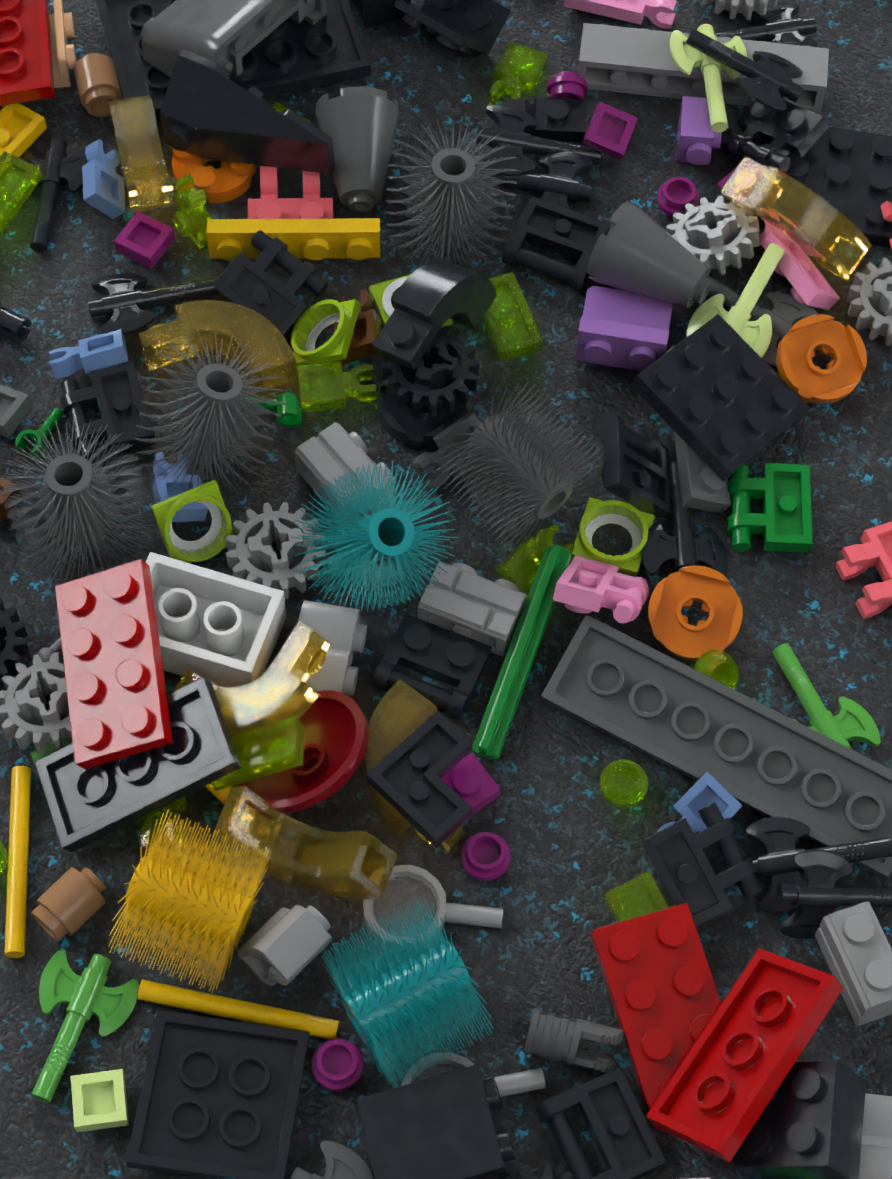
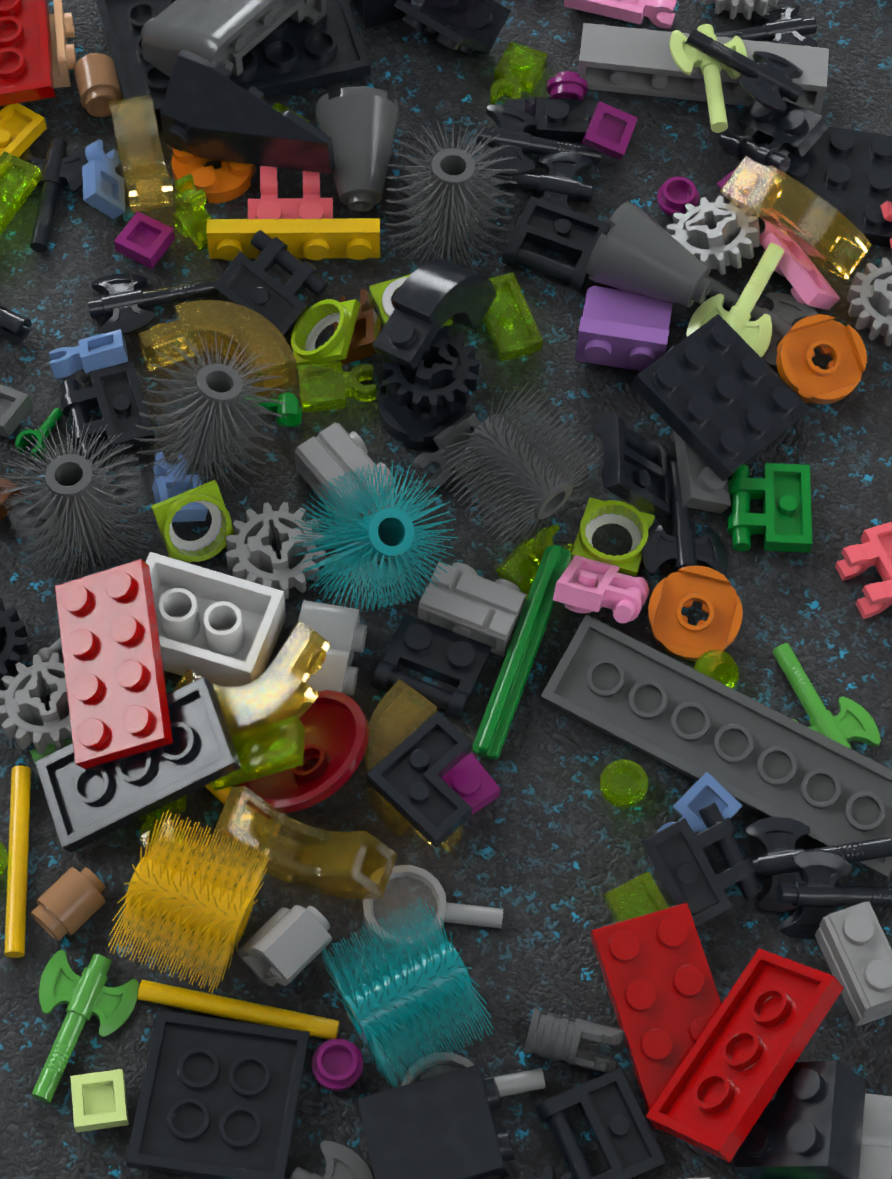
magenta plate [461,832,510,881] -> none
medium lavender brick [676,96,722,165] -> none

